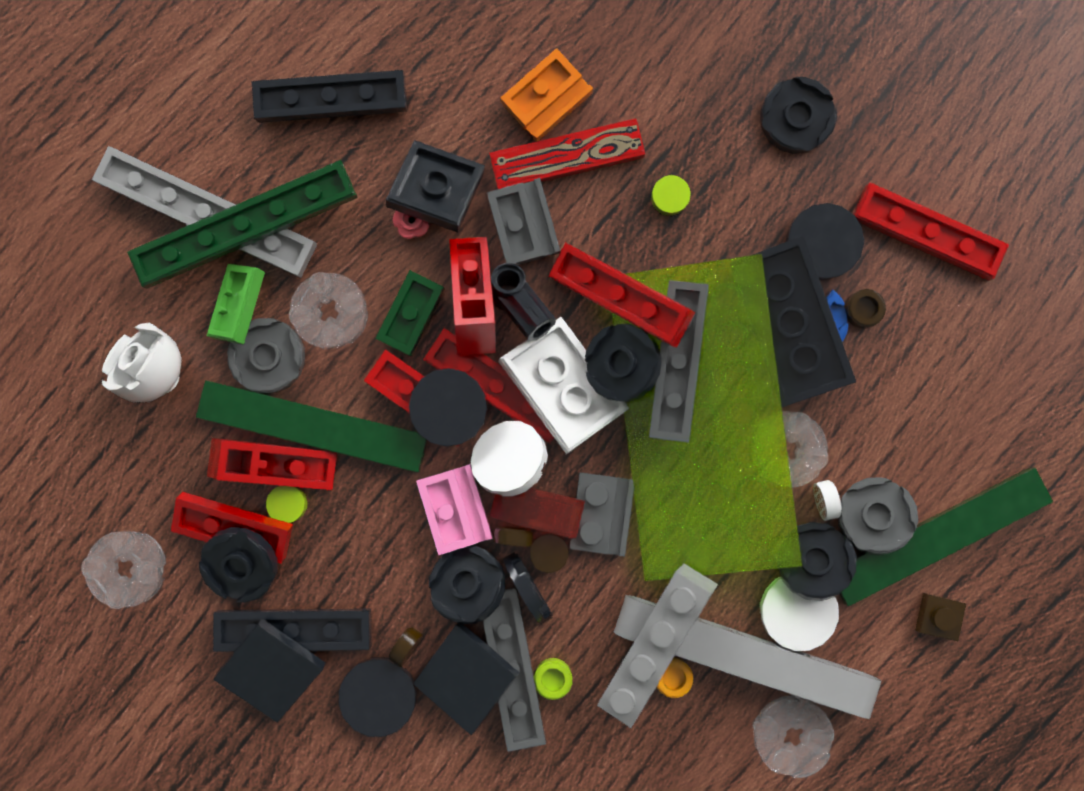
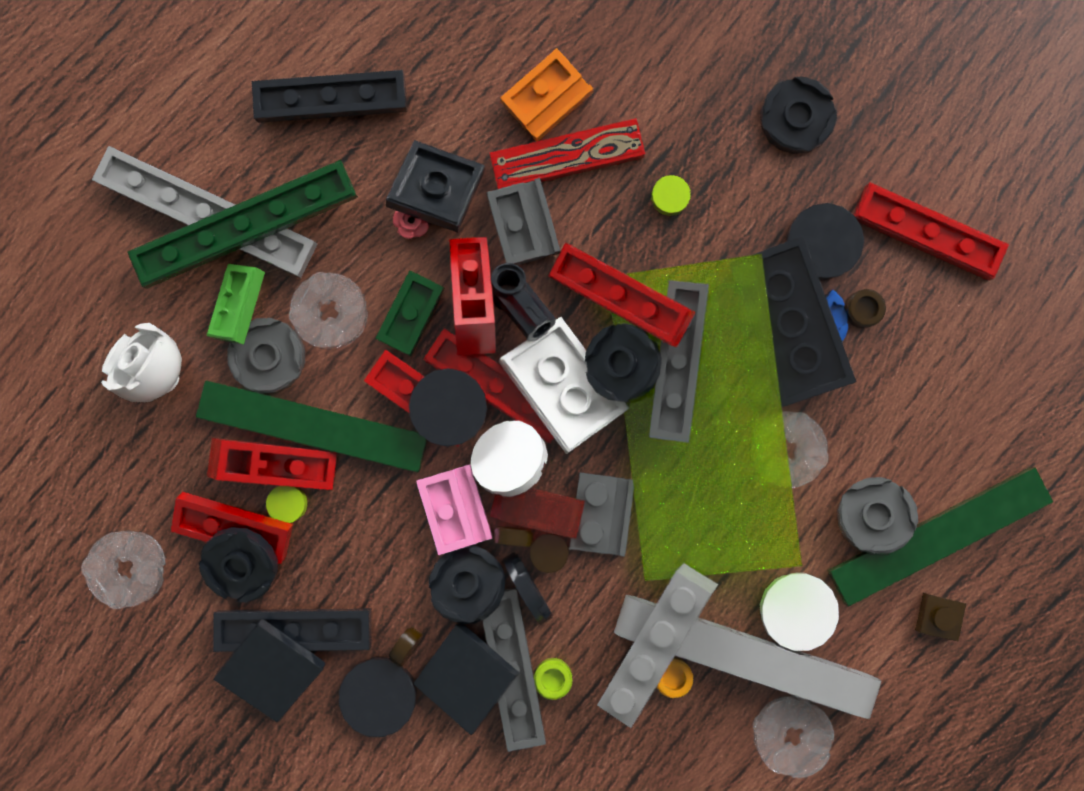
black tile [777,522,857,601] -> none
white tile [813,480,842,521] -> none

